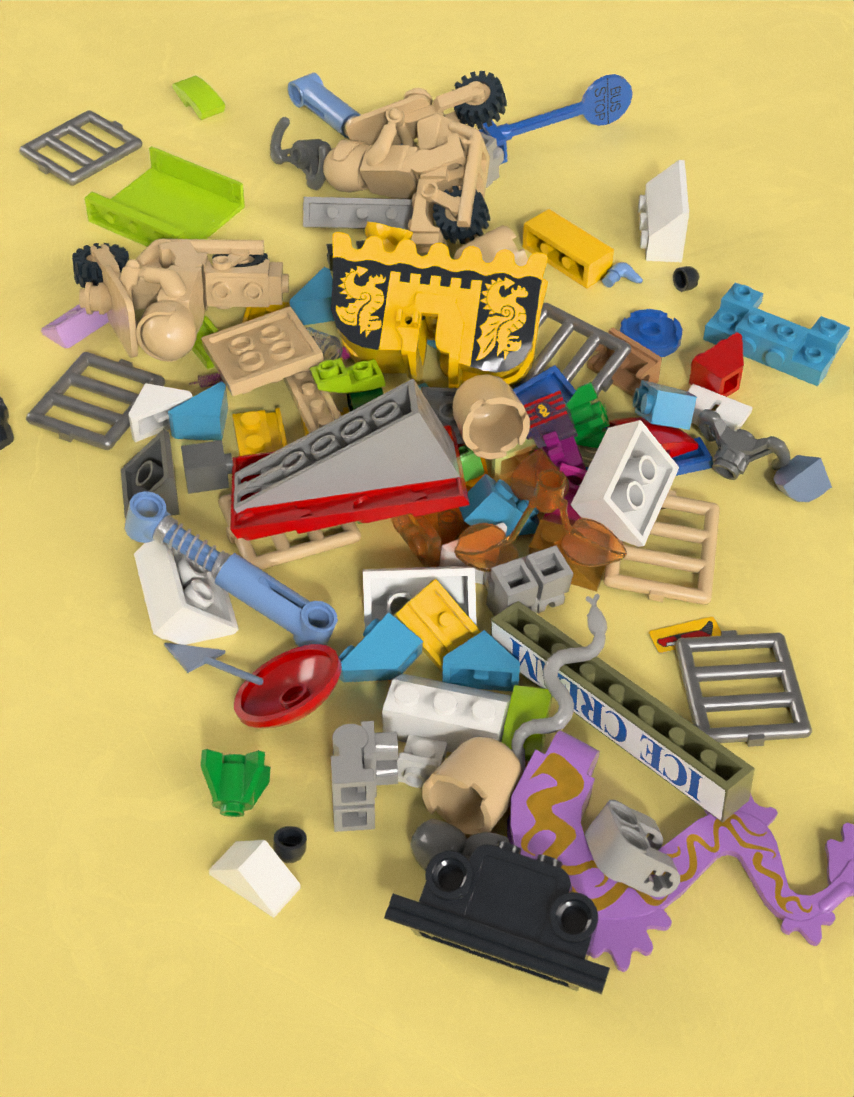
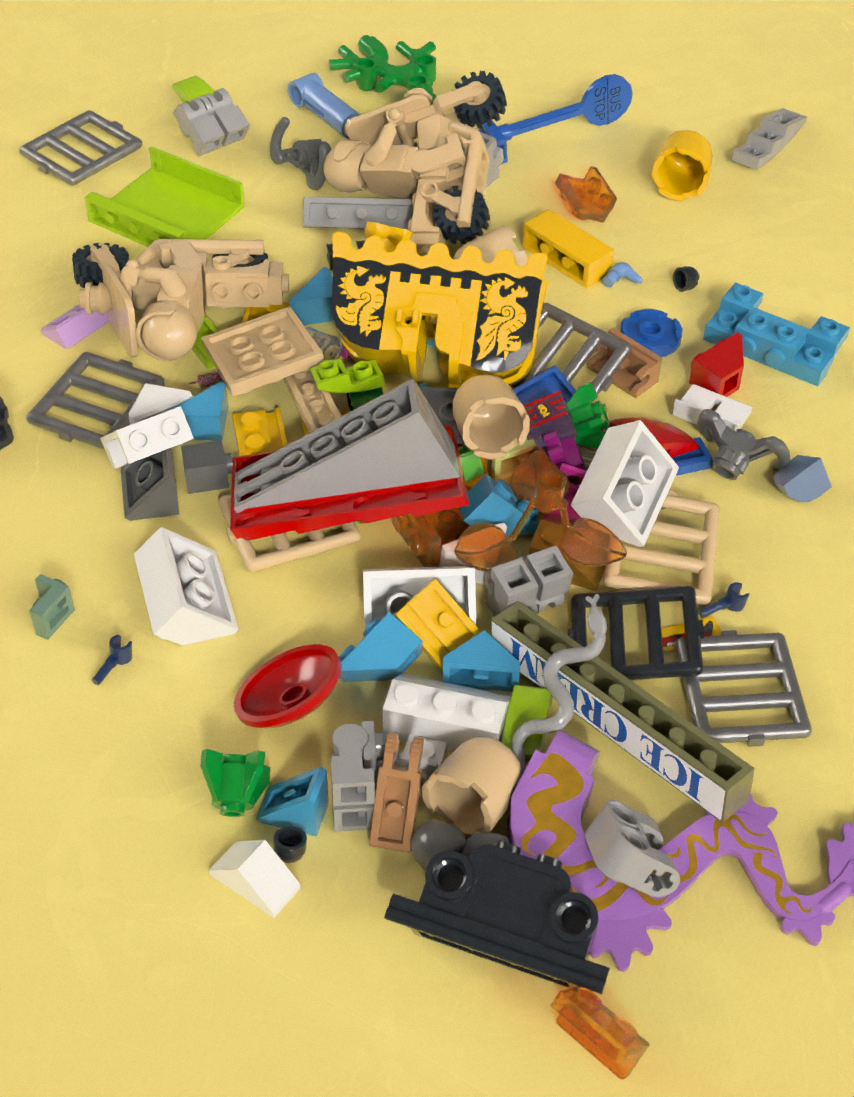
medium blue piece [124,491,338,647] -> none
sand blue piece [164,643,263,685] -> none
slope [633,380,697,430] -> none
white slope [638,160,689,262] -> none
none -> sand green bracket [29,574,75,640]
none -> dark blue hand [92,635,132,685]
none -> white panel [101,406,194,469]
none -> light grey hips [173,88,250,157]
none -> dark azure slope [256,766,329,837]
none -> green plant [329,35,437,105]
none -> medium nougat hinge [369,732,424,853]
none -> clear orange bracket [550,986,650,1080]
none -> clear orange bracket [555,166,617,223]
none -> black bar [568,586,704,680]
none -> yellow cylinder [652,130,713,201]
none -> dark blue hand [698,582,750,618]
none -> light grey slope [731,108,807,170]

